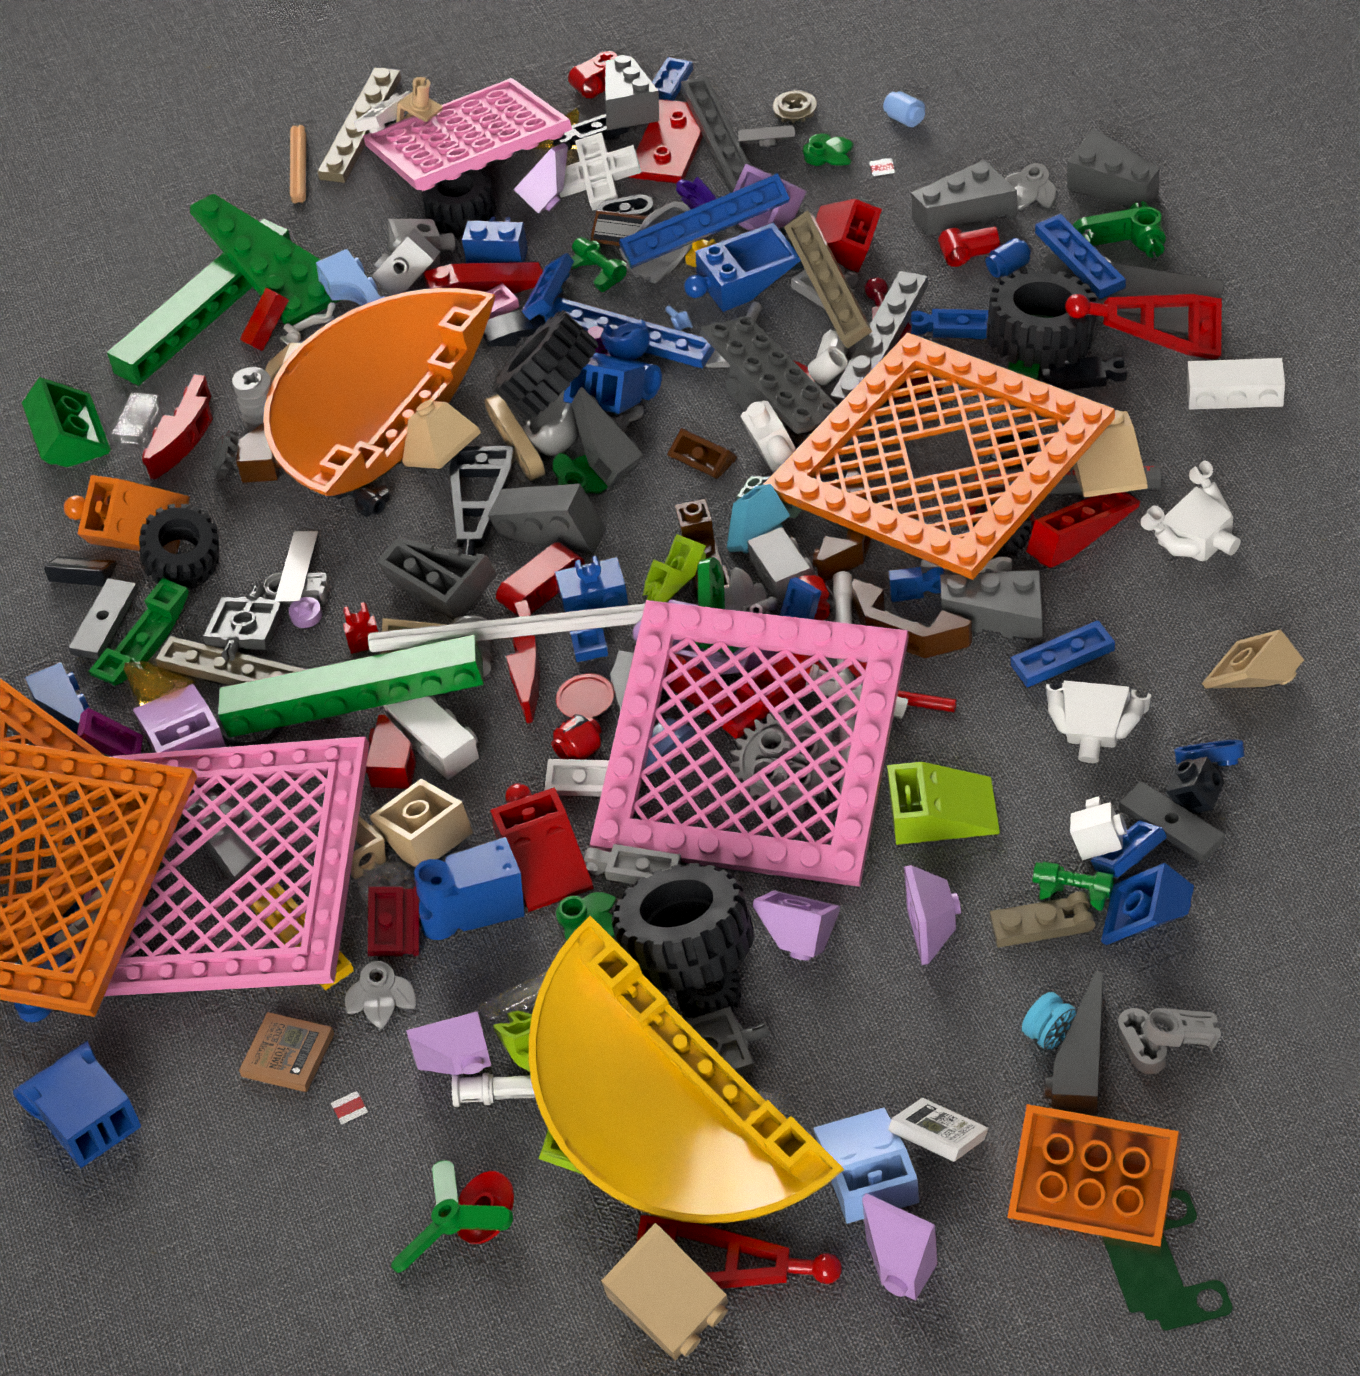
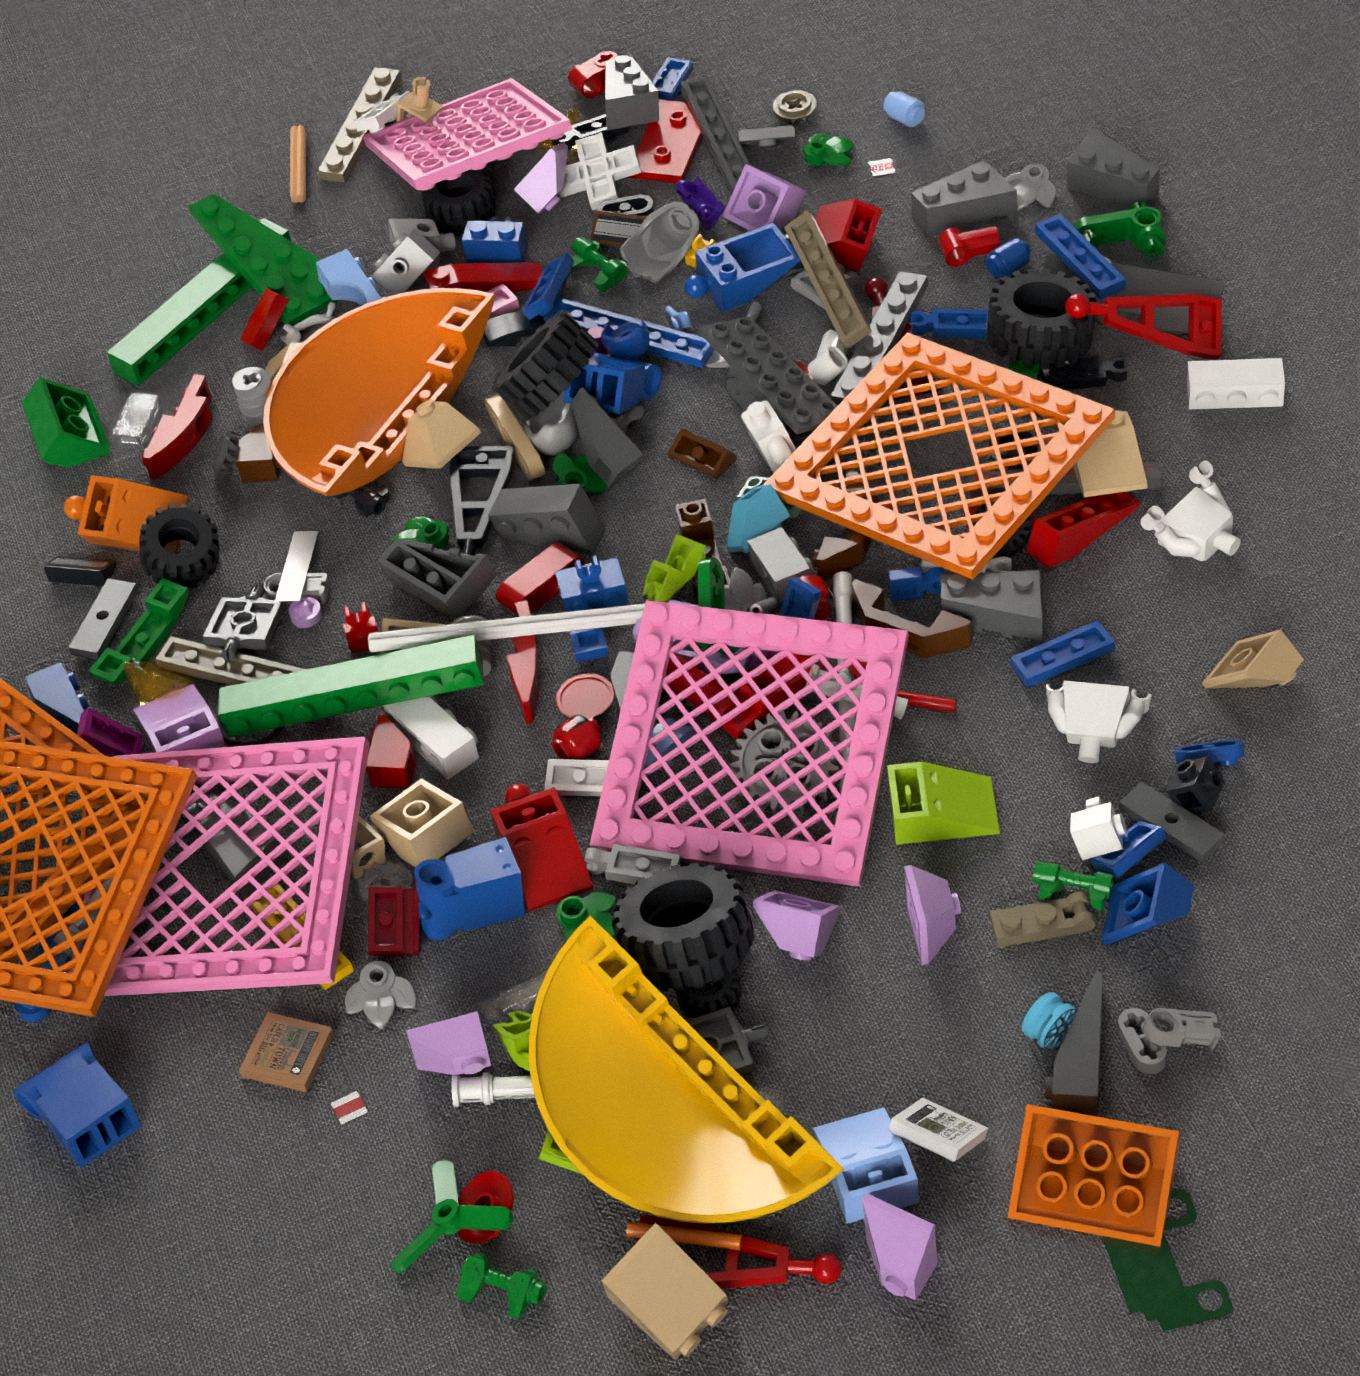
blue plate [619,173,790,269] -> none
none -> green plate [390,516,450,549]
none -> green piece [456,1252,547,1318]
none -> orange bar [626,1222,742,1250]

